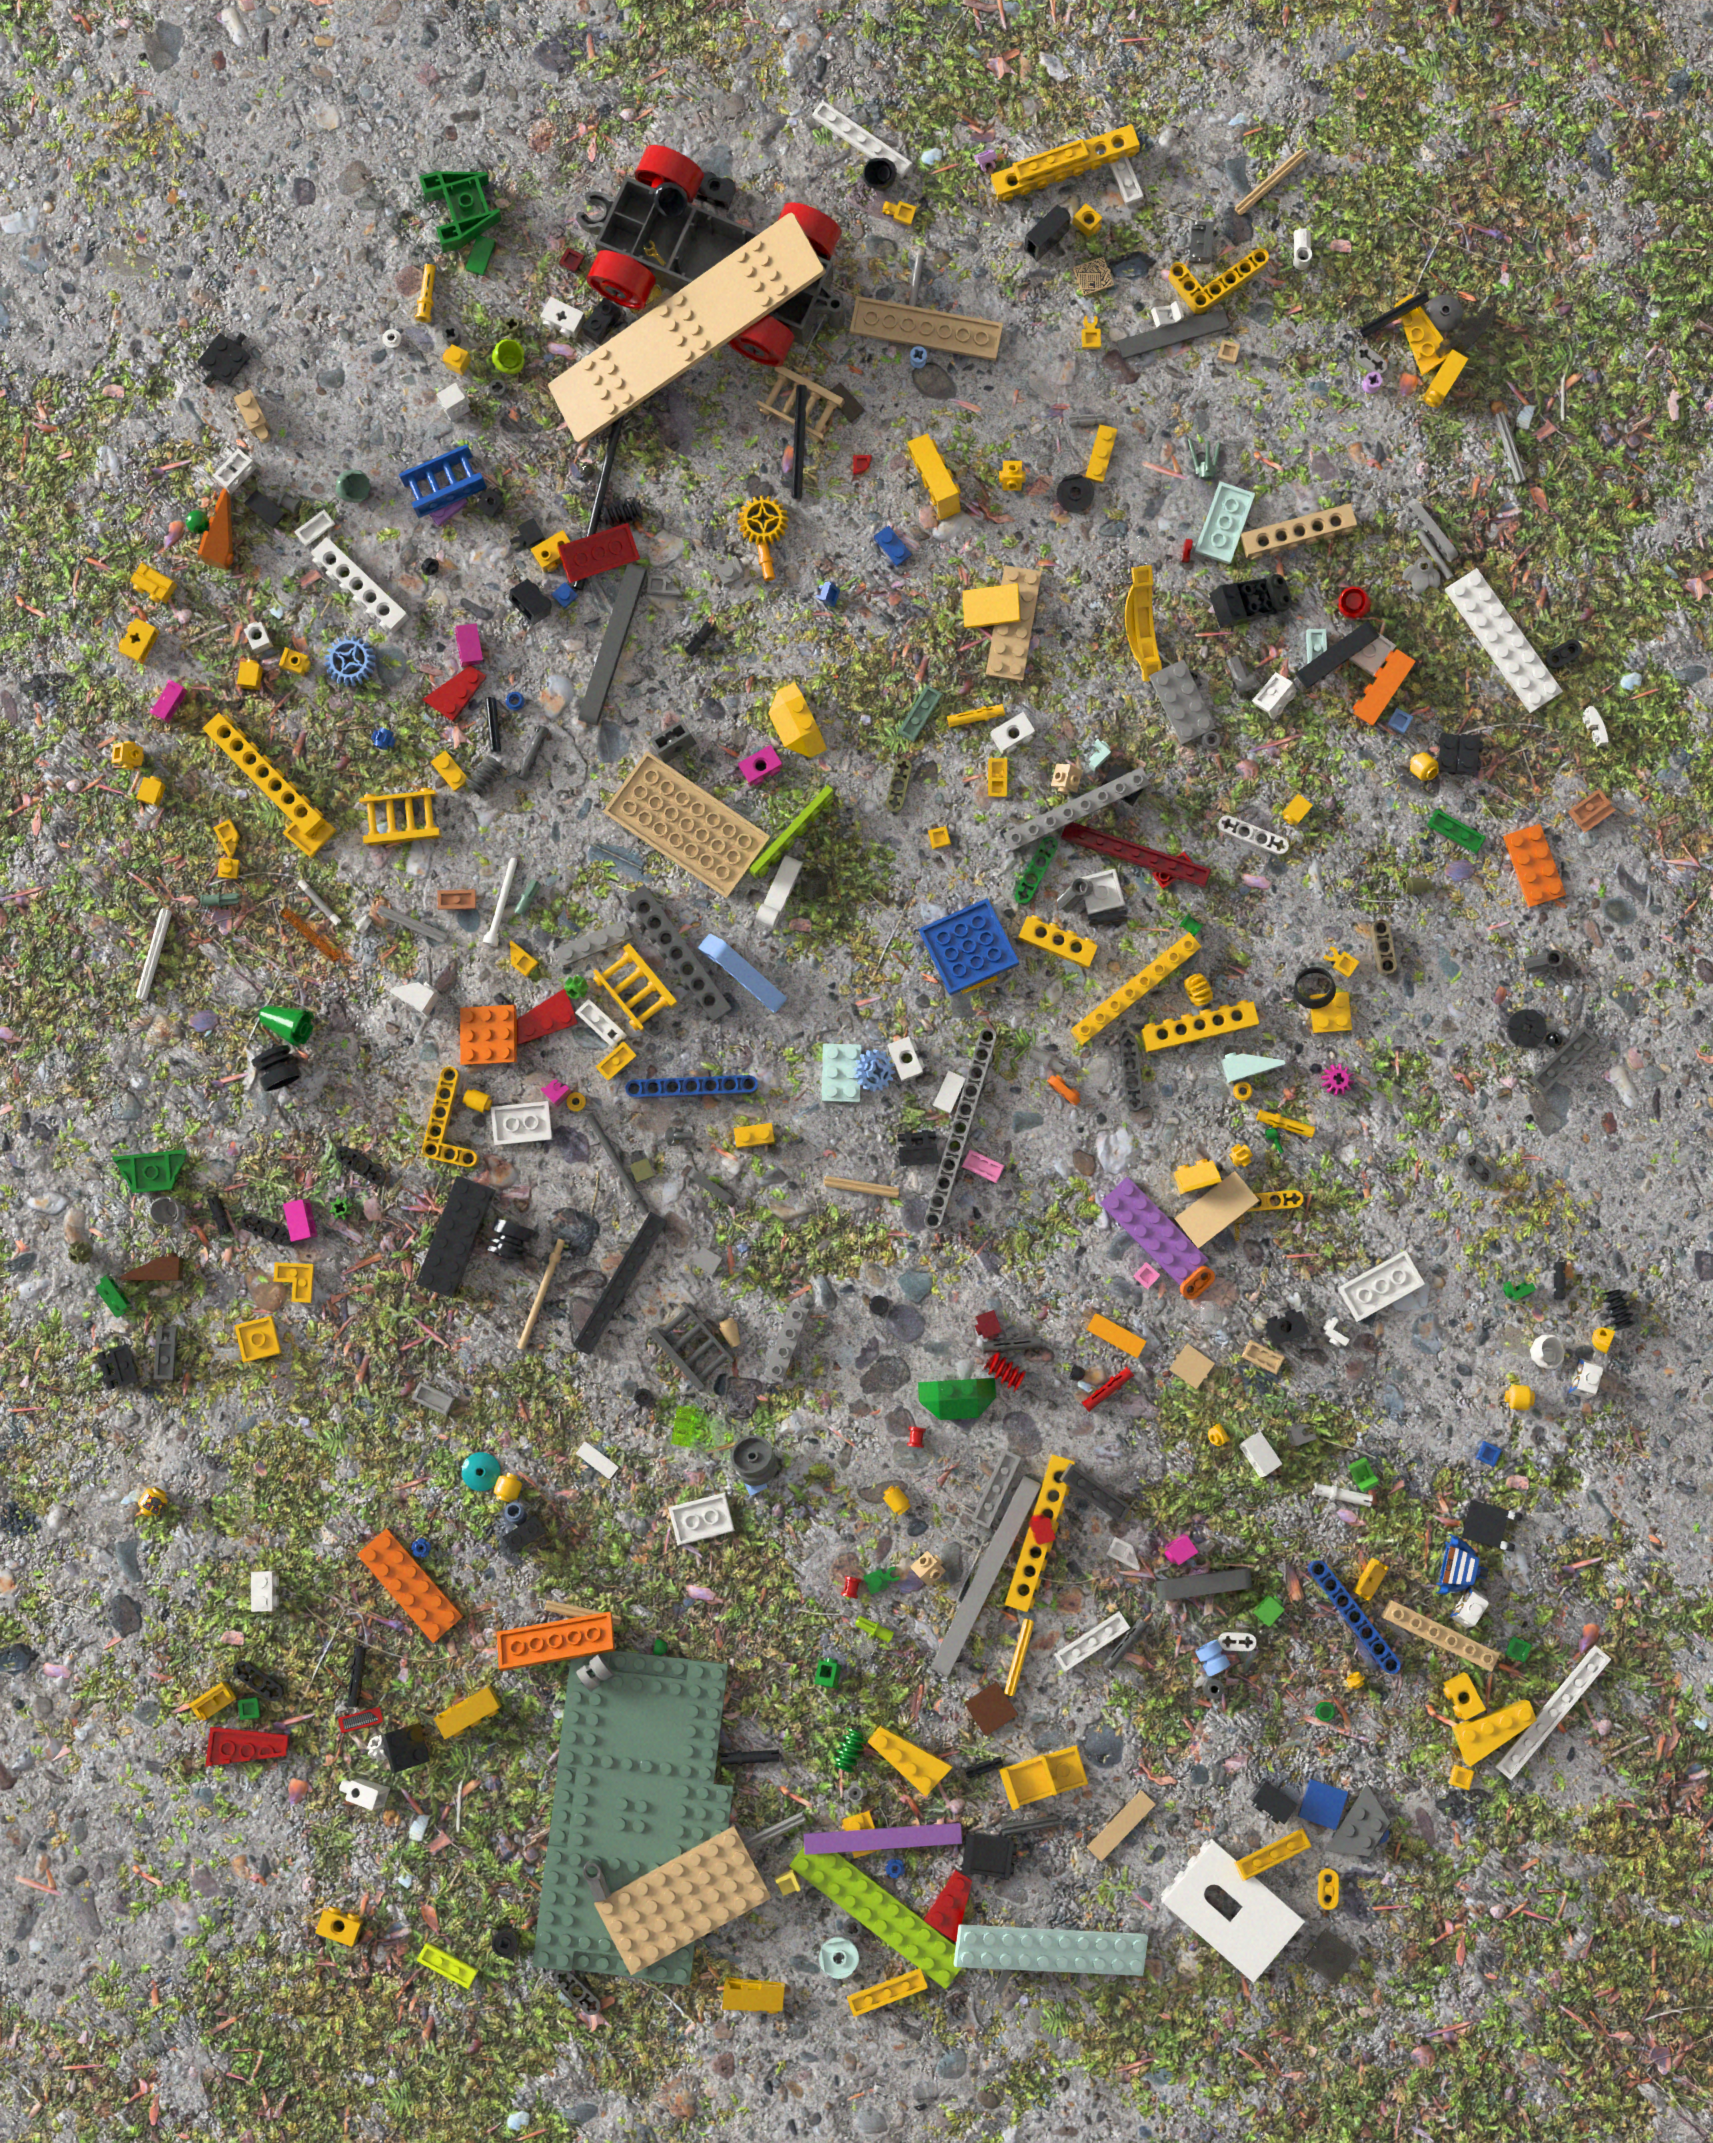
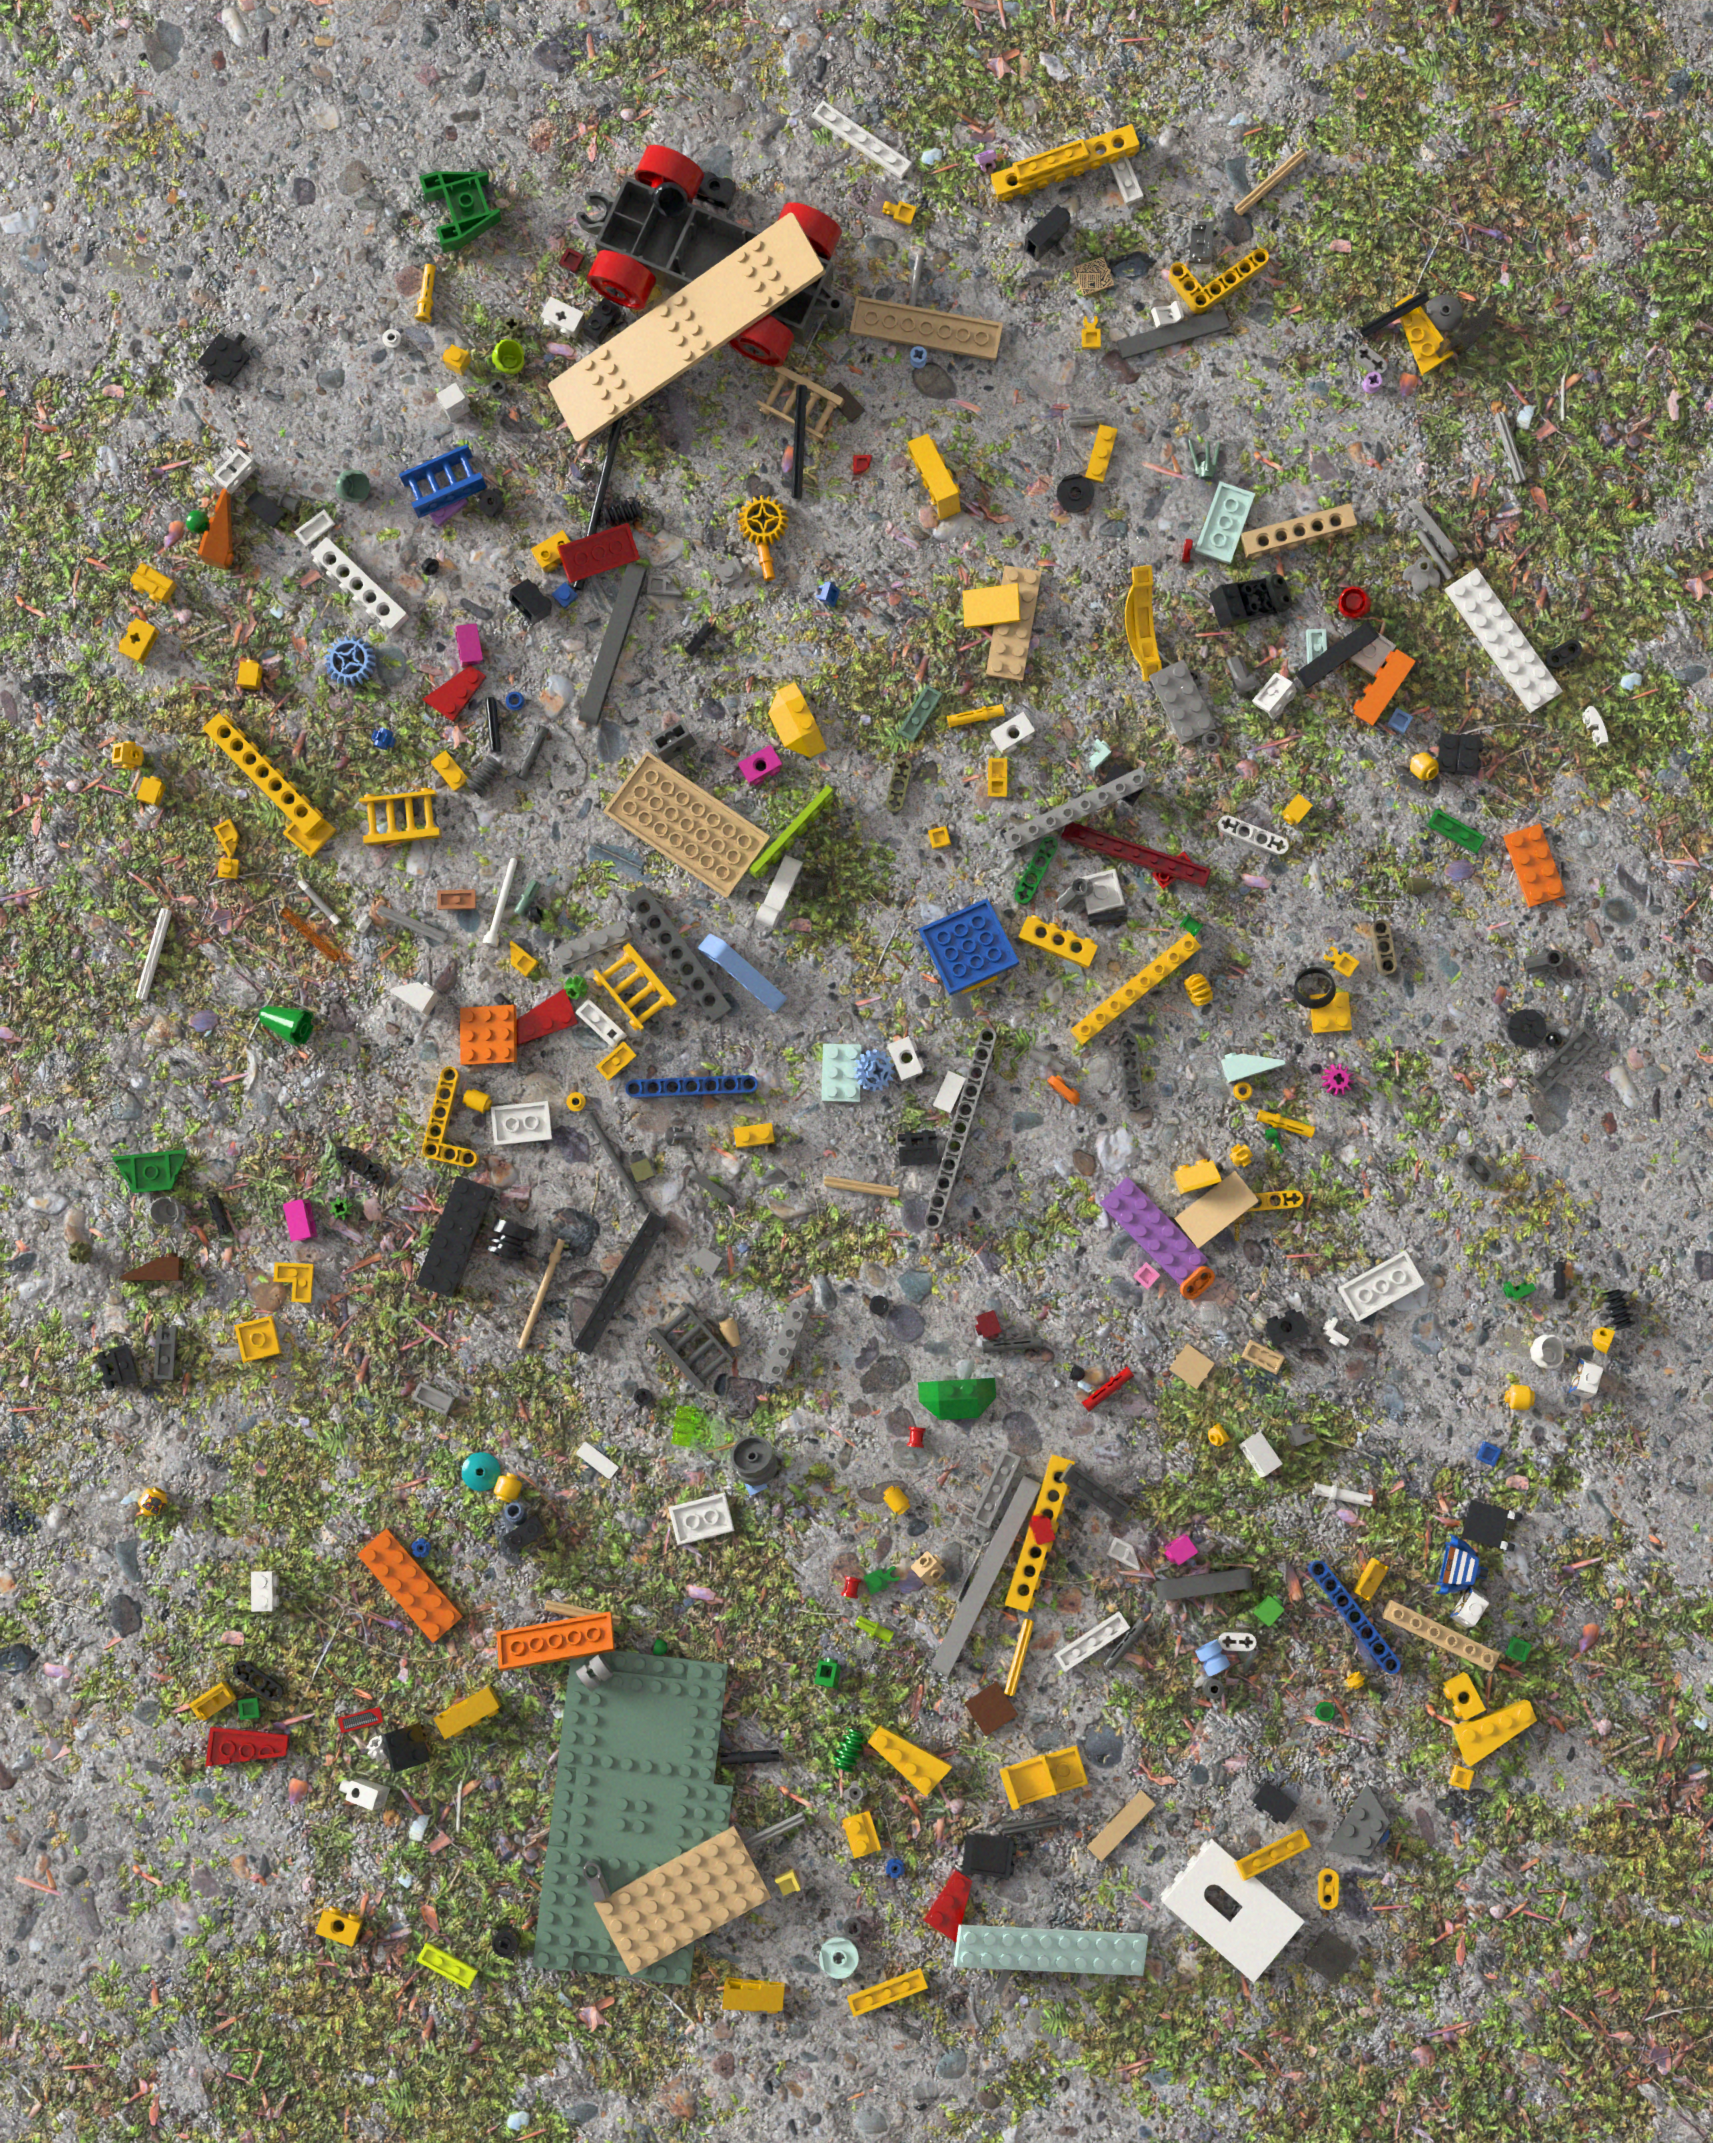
green bracket [95,1275,133,1318] -> none
dark pink hinge [149,679,188,724] -> none
sand green axle [200,892,240,907] -> none
tan brick [234,389,271,443] -> none
black beam [240,1214,293,1246] -> none
white brick [244,622,274,654] -> none
black wheel [251,1045,302,1092] -> none
yellow brick [279,647,311,677] -> none
black pin [347,1646,367,1707] -> none
dark grey bush [442,325,461,347] -> none
green tile [466,235,496,277] -> none
black brick [510,518,546,553] -> none
dark pink hinge [540,1079,573,1107] -> none
dark grey beam [554,1970,601,2015] -> none
clear yellow hand [644,241,666,266] -> none
lime plate [789,1845,962,1989] -> none
medium lavender tile [803,1823,962,1855] -> none
black hair [862,157,897,191] -> none
blue plate [874,525,912,567] -> none
bright pink plate [962,1149,1004,1183] -> none
black axle [965,1757,1003,1779] -> none
red piece [983,1352,1026,1392] -> none
yellow brick [999,461,1026,491] -> none
tan brick [1051,764,1082,795] -> none
yellow brick [1072,203,1103,238] -> none
light orange tile [1086,1313,1147,1358] -> none
yellow brick [1140,1000,1259,1053] -> none
tan plate [1217,340,1240,365] -> none
white piece [1293,229,1312,270] -> none
blue tile [1298,1778,1348,1830] -> none
bright green bracket [1348,1457,1380,1492] -> none
yellow brick [1423,349,1468,408] -> none
white plate [1495,1645,1611,1780] -> none
nougat plate [1568,788,1616,834] -> none
none -> black plate [527,906,543,924]

